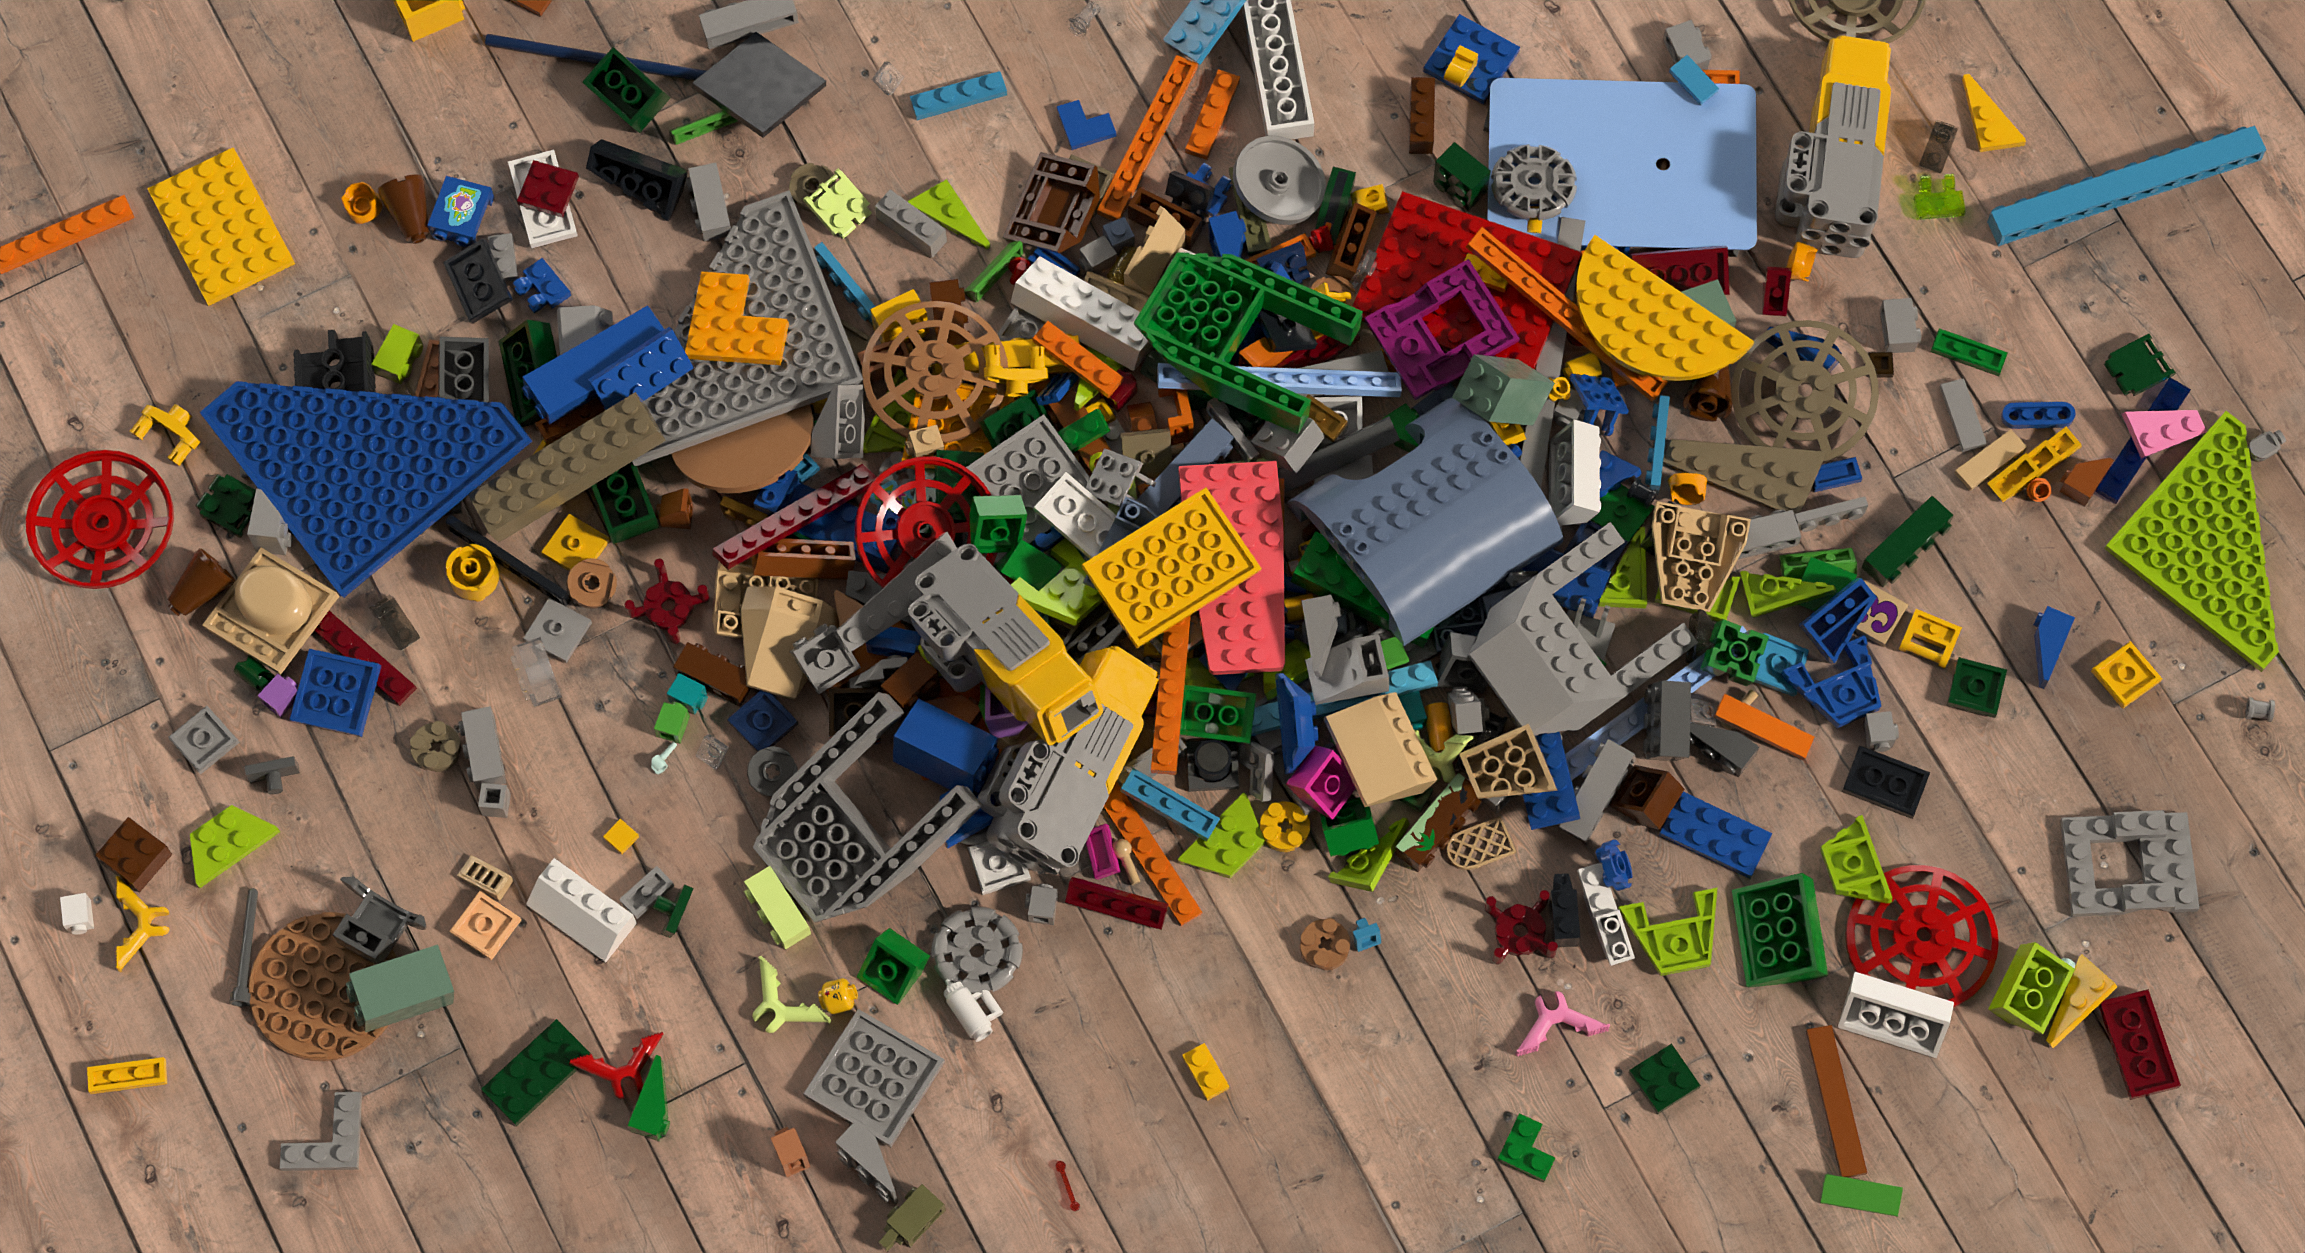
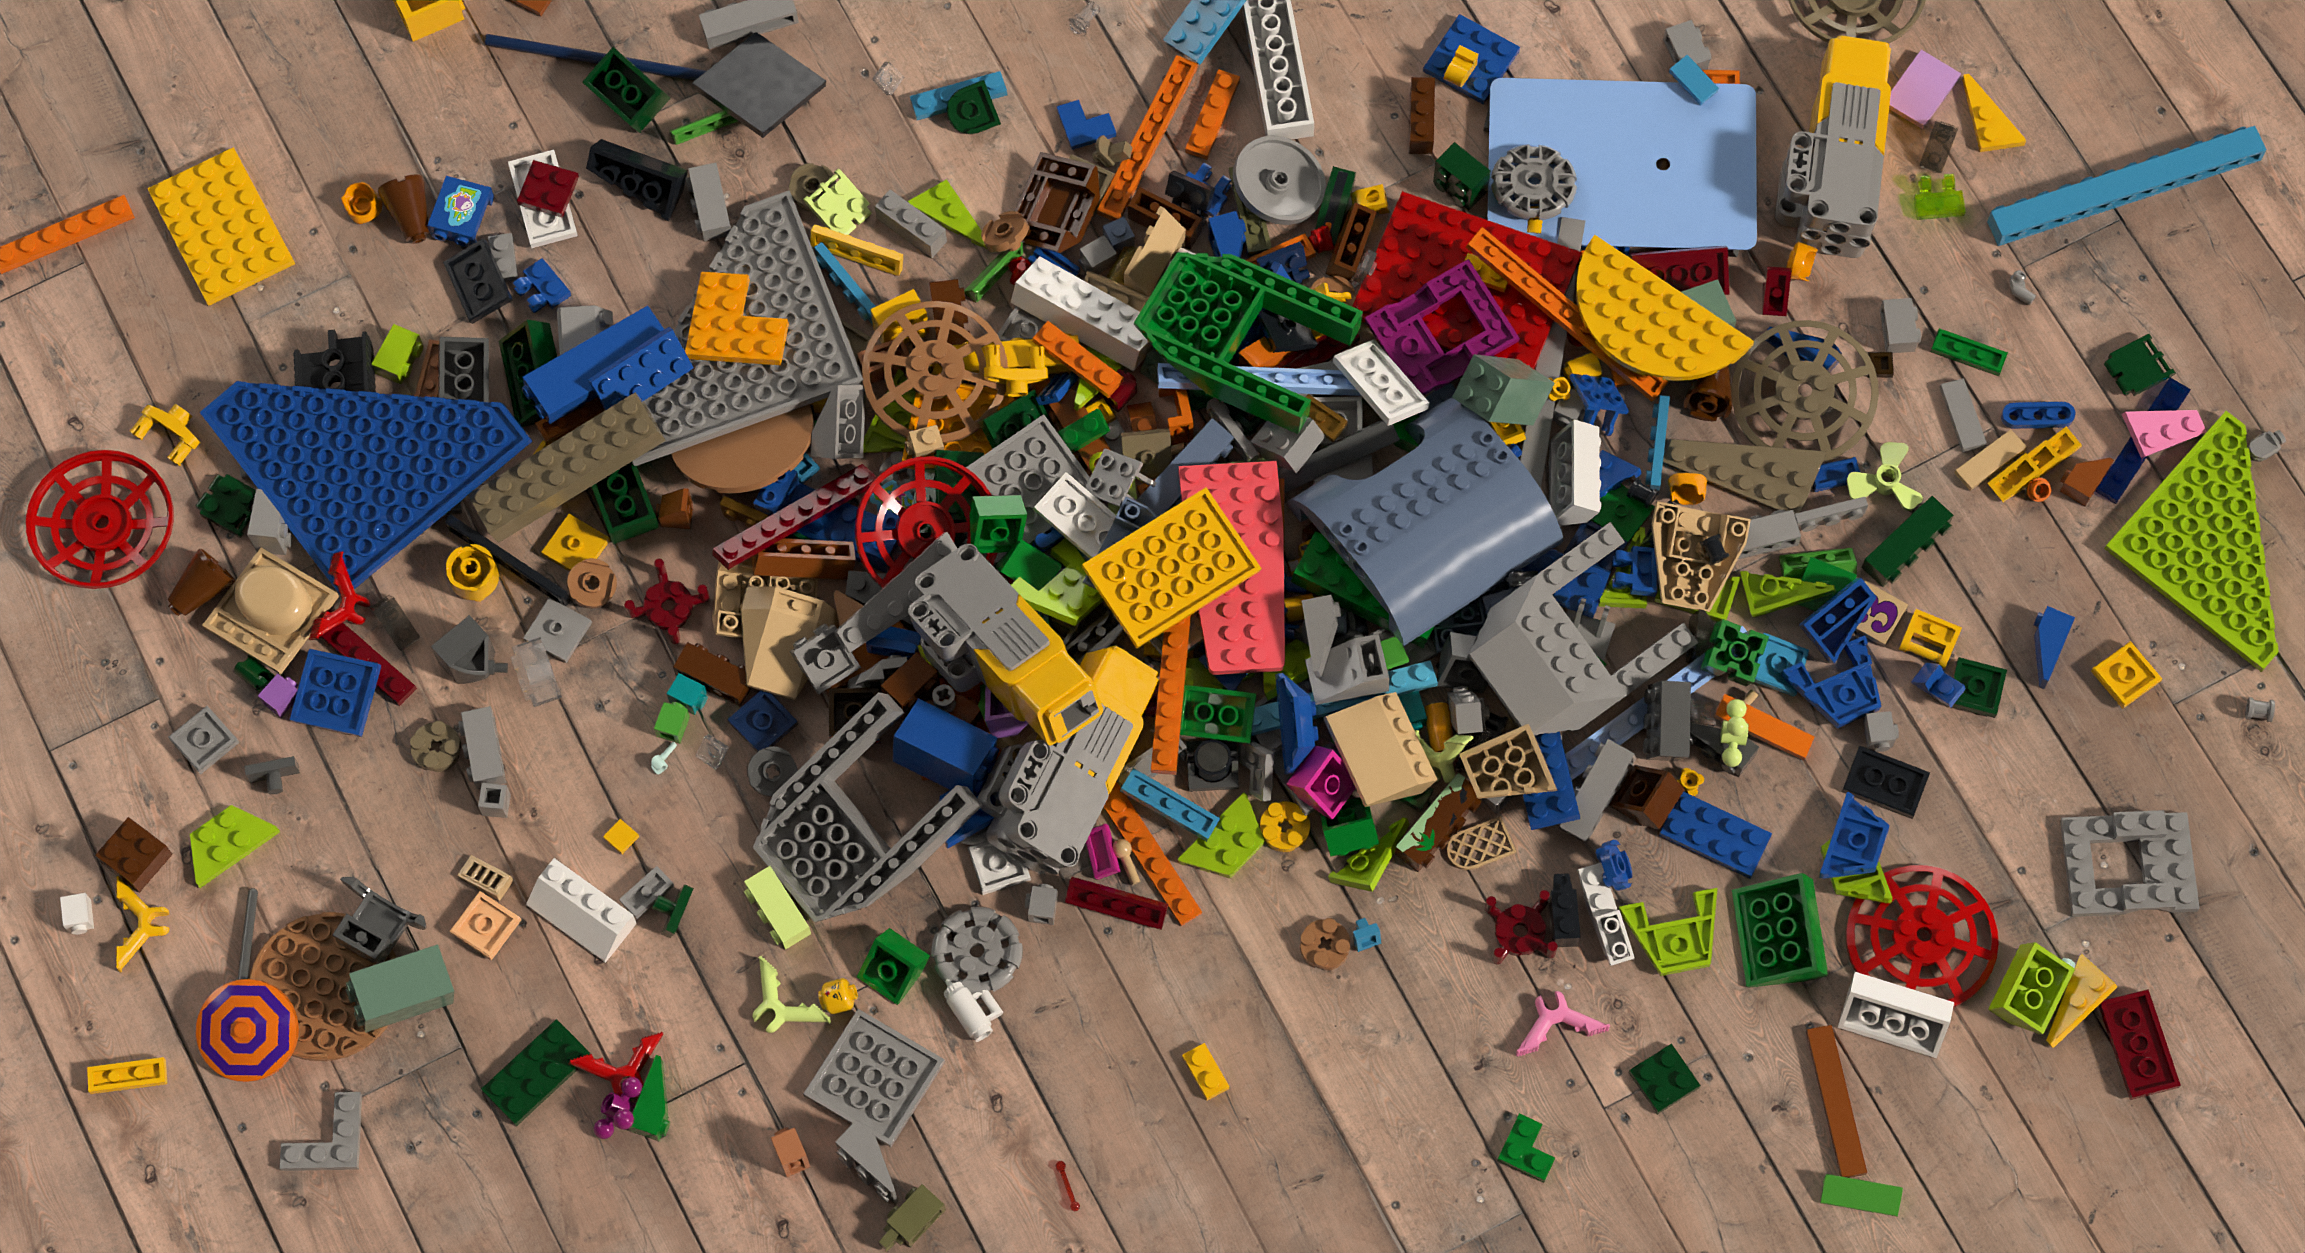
none -> dish [196,979,299,1082]
none -> red piece [309,551,370,640]
none -> dark grey piece [431,615,508,684]
none -> magenta piece [594,1077,642,1139]
none -> yellow plate [810,224,903,276]
none -> light grey bush [932,684,956,713]
none -> dark green tile [946,80,1001,135]
none -> medium nougat plate [981,211,1030,252]
none -> dark tan piece [1092,135,1133,167]
none -> white plate [1333,339,1429,426]
none -> blue plate [1612,546,1657,597]
none -> yellow plate [1677,768,1704,796]
none -> black bush [1700,534,1730,566]
none -> yellowish green piece [1720,699,1748,767]
none -> blue wing [1819,792,1890,879]
none -> yellowish green piece [1847,442,1923,511]
none -> lavender tile [1889,50,1961,129]
none -> blue slope [1911,663,1966,708]
none -> light grey arm [2009,270,2036,305]

